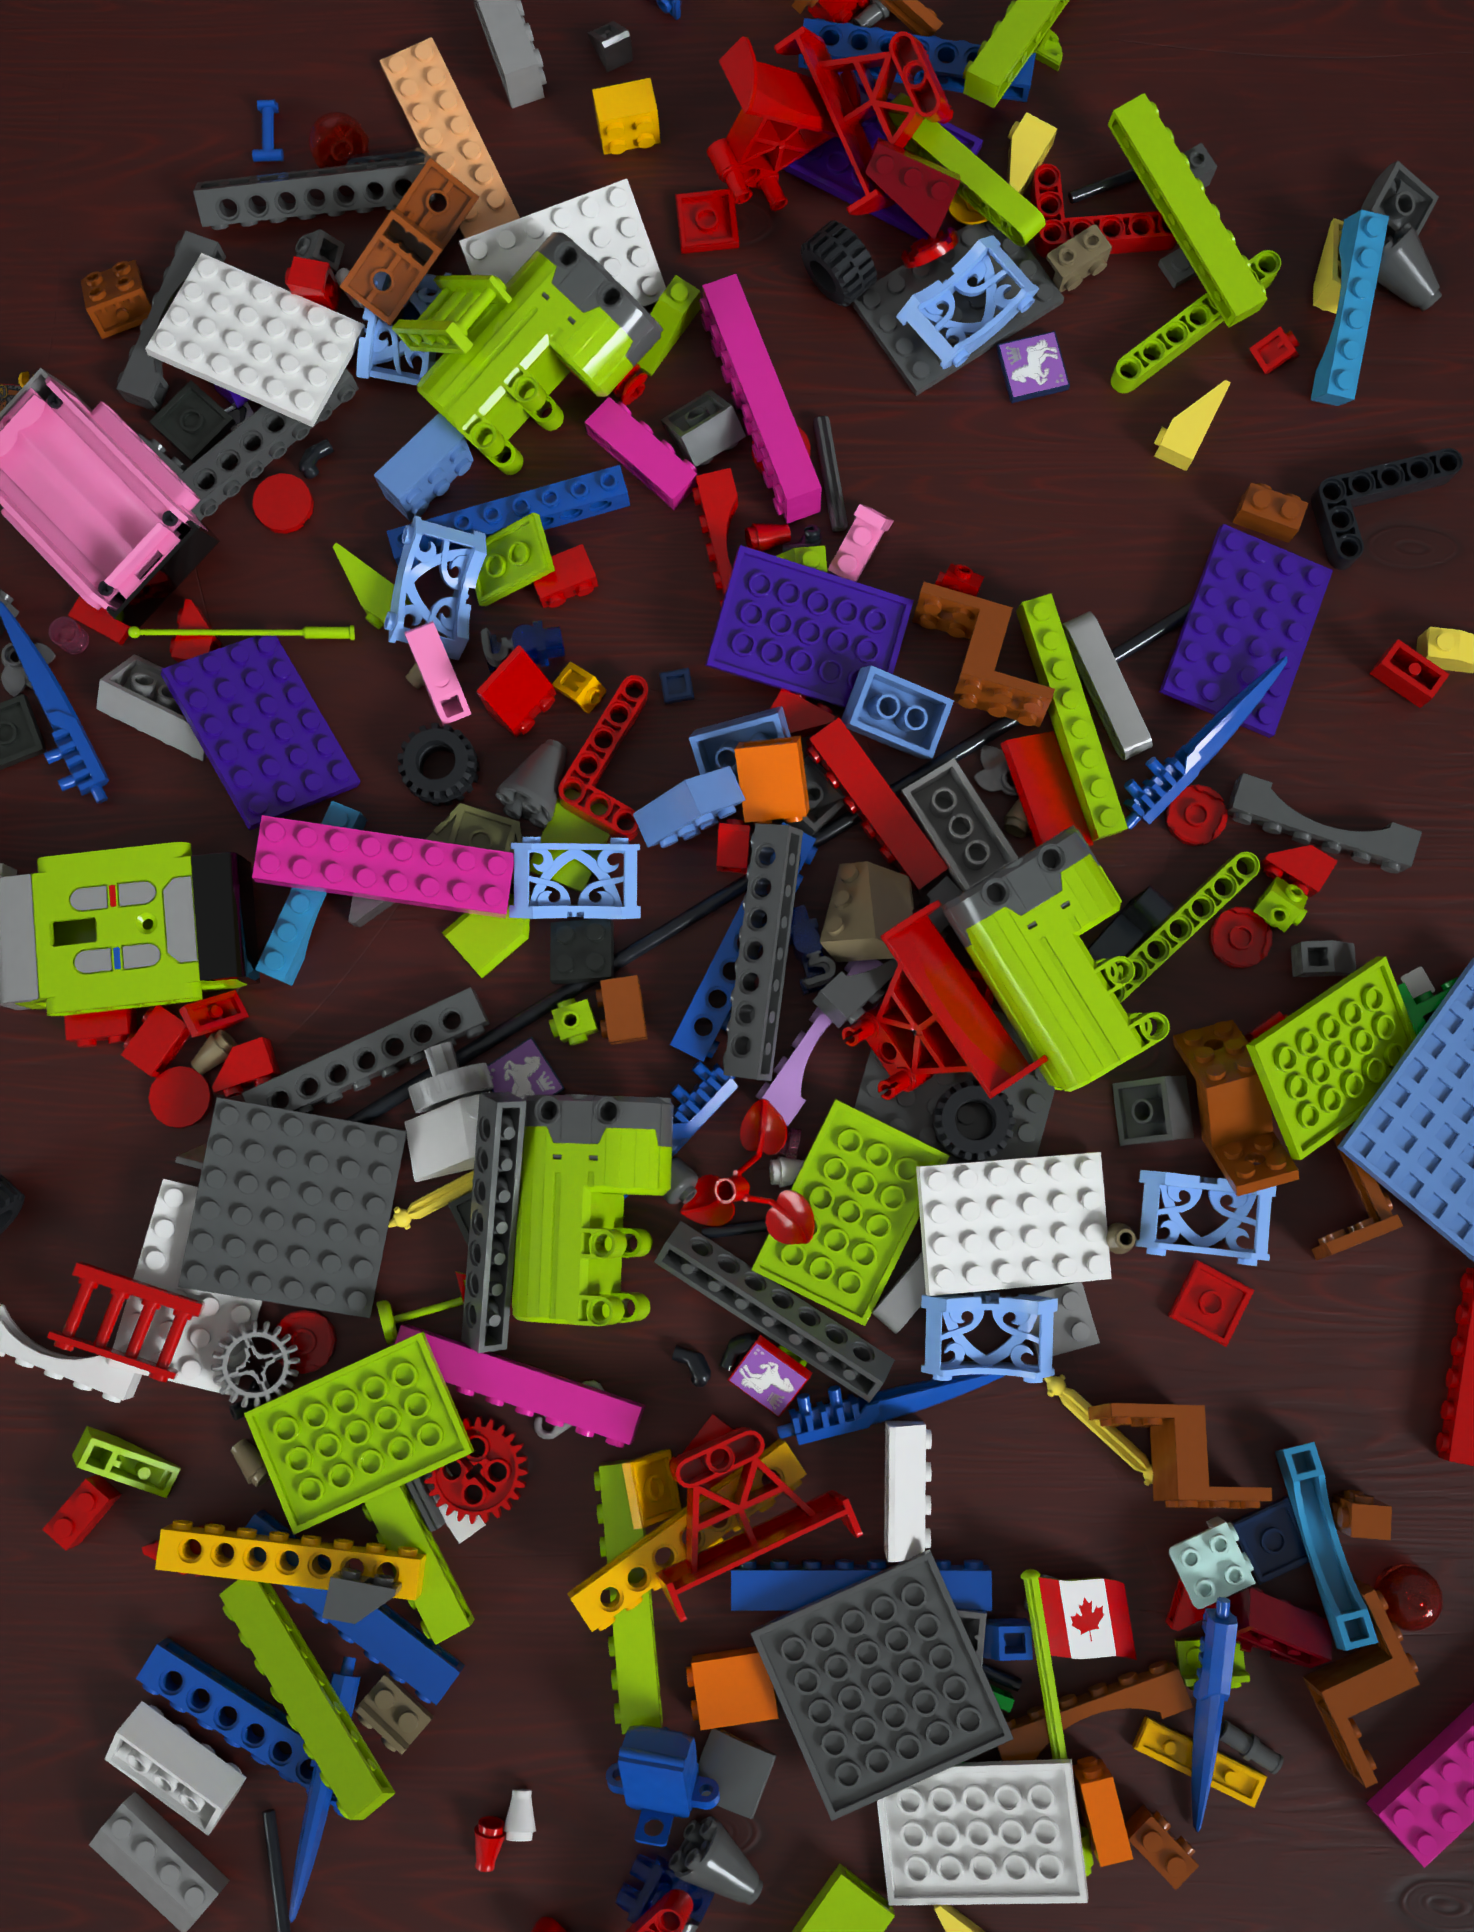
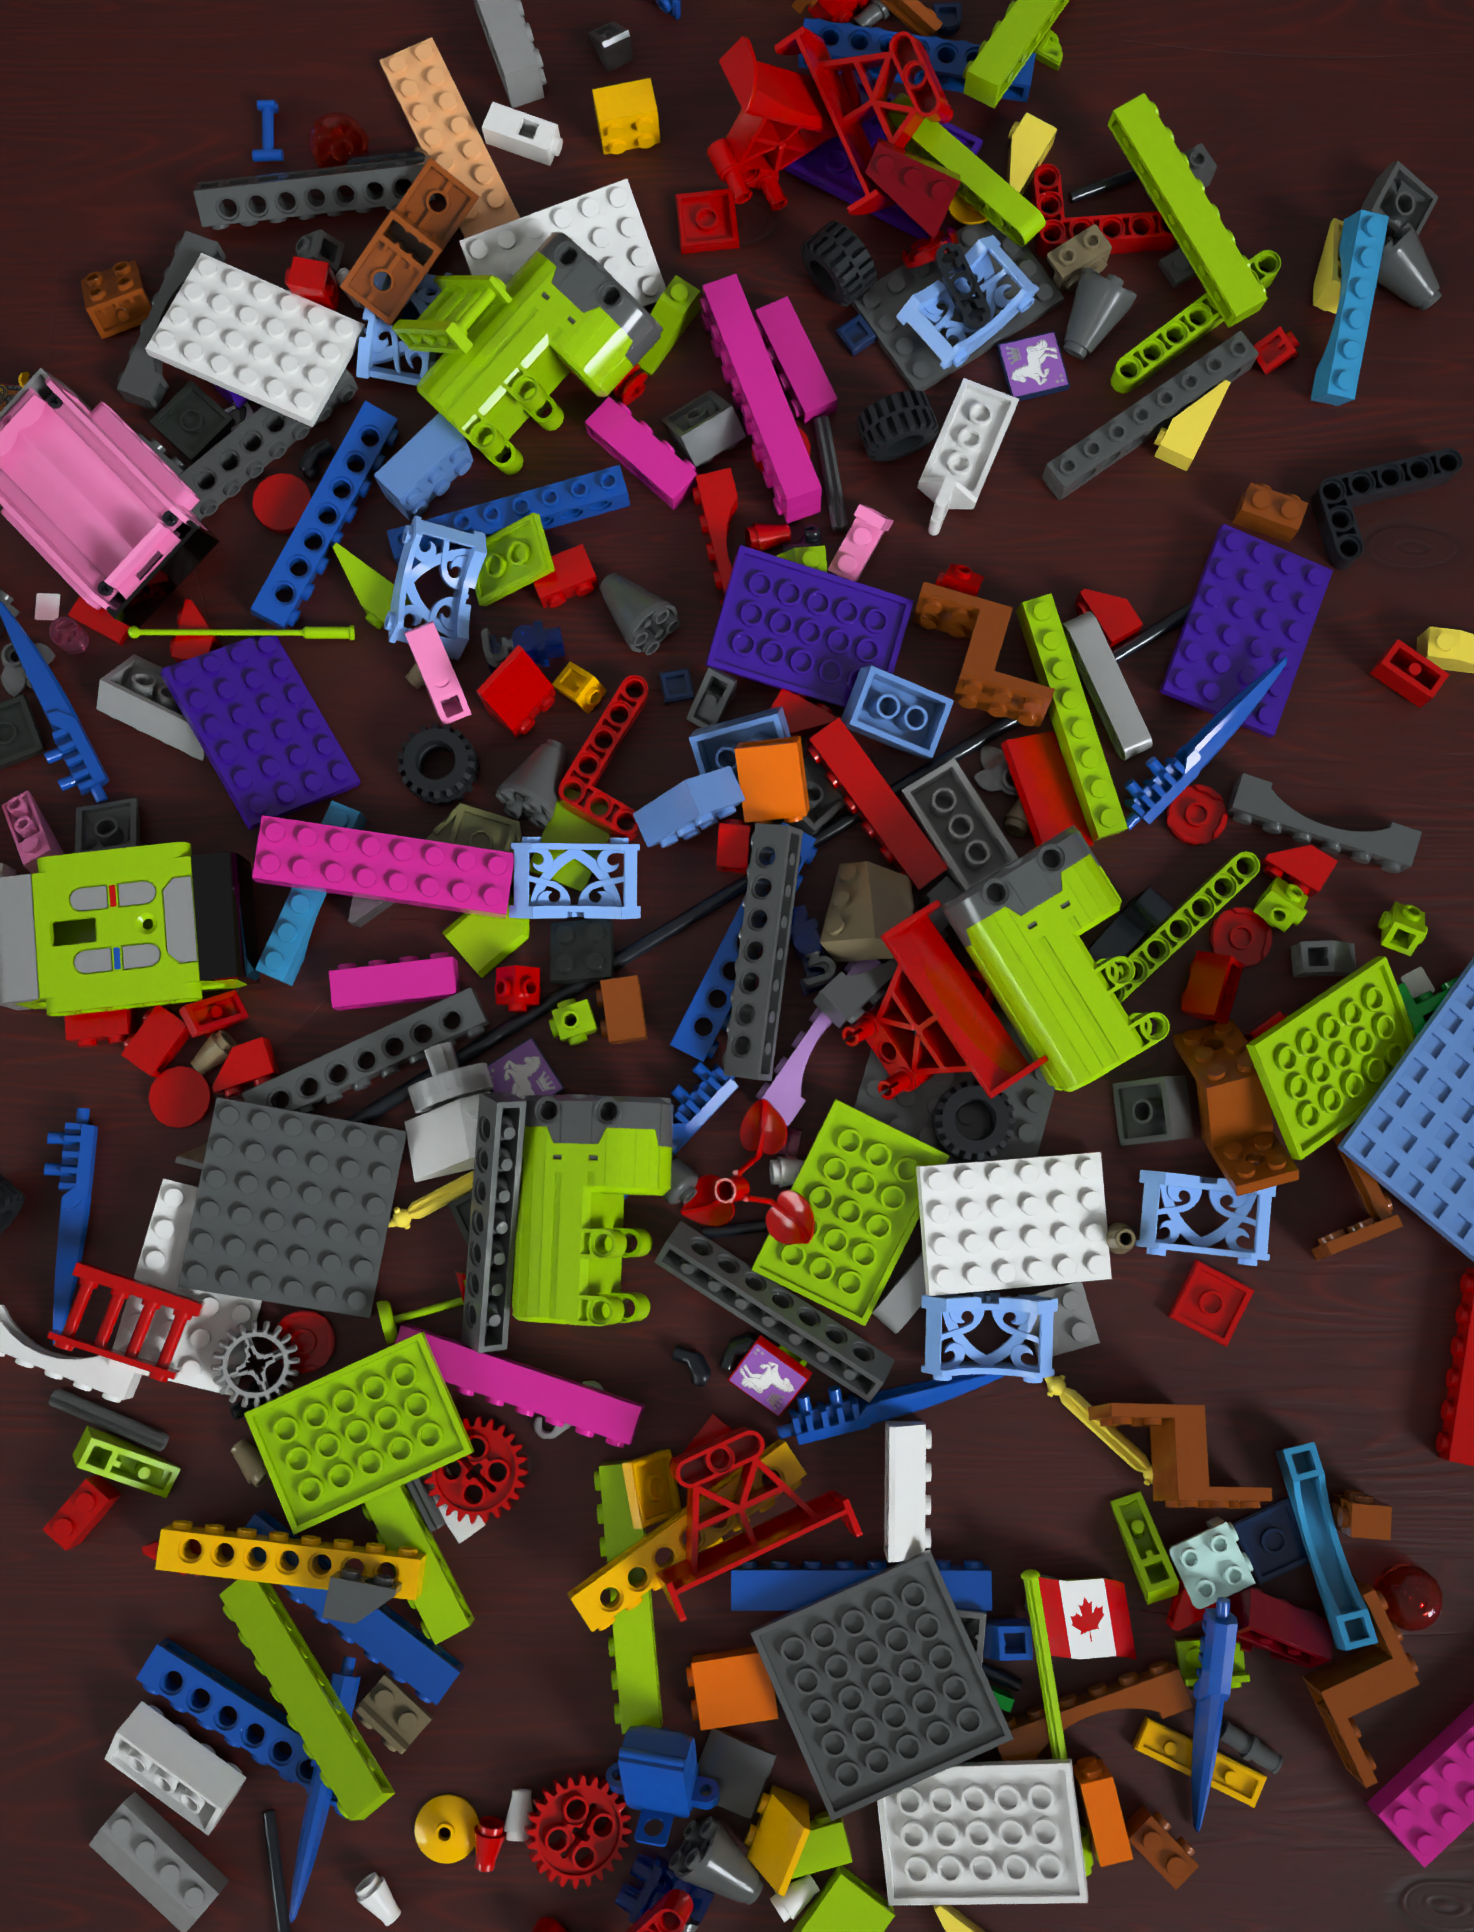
none -> bright pink slope [1,790,64,874]
none -> white sticker [35,593,60,621]
none -> blue piece [44,1108,98,1345]
none -> dark grey axle [49,1389,169,1451]
none -> dark grey slope [75,798,144,853]
none -> blue brick [250,401,400,629]
none -> dark pink brick [329,952,460,1011]
none -> white cone [355,1872,401,1926]
none -> yellow dish [414,1794,479,1864]
none -> white brick [482,102,563,166]
none -> red brick [495,965,541,1012]
none -> red gear [524,1772,632,1889]
none -> dark grey cone [600,573,681,655]
none -> dark grey slope [686,667,737,728]
none -> yellow slope [744,1784,811,1896]
none -> dark pink brick [755,296,838,426]
none -> white cone [770,1874,820,1923]
none -> lime slope [792,1811,853,1879]
none -> dark blue tile [835,314,877,357]
none -> black tyre [856,390,939,462]
none -> white hinge [917,378,1019,535]
none -> dark blue tile [932,2,962,36]
none -> black beam [934,243,991,330]
none -> dark grey brick [1042,331,1259,501]
none -> dark grey cone [1063,267,1137,360]
none -> red slope [1075,589,1143,649]
none -> lime slope [1110,1491,1179,1605]
none -> red brick [1181,950,1244,1024]
none -> lime brick [1378,901,1428,957]

